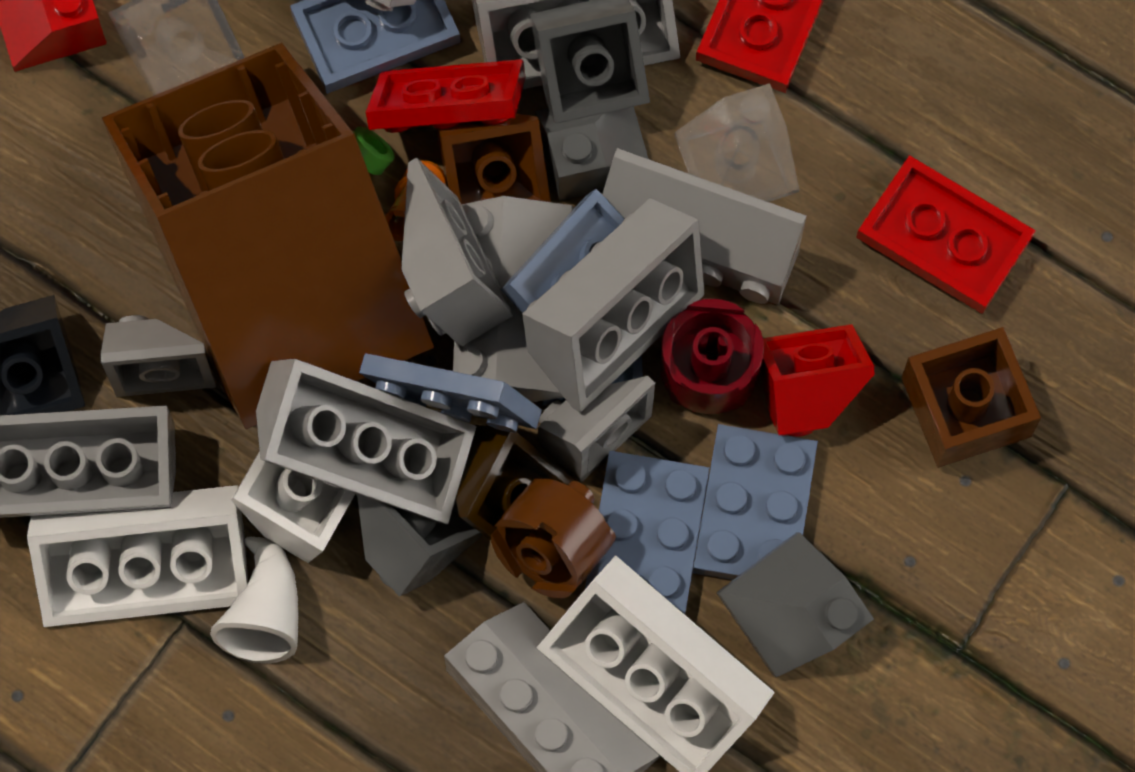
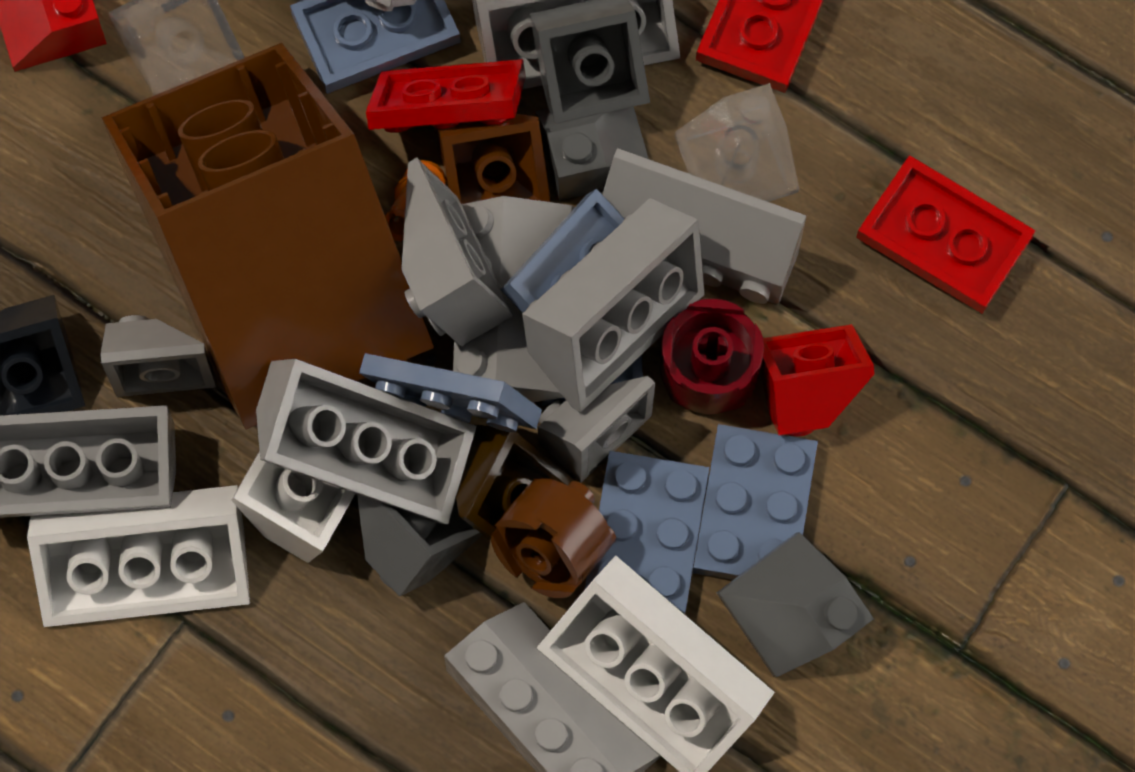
white hat [210,537,298,664] -> none
bright green tile [353,127,394,175] -> none
reddish brown brick [901,327,1041,468] -> none

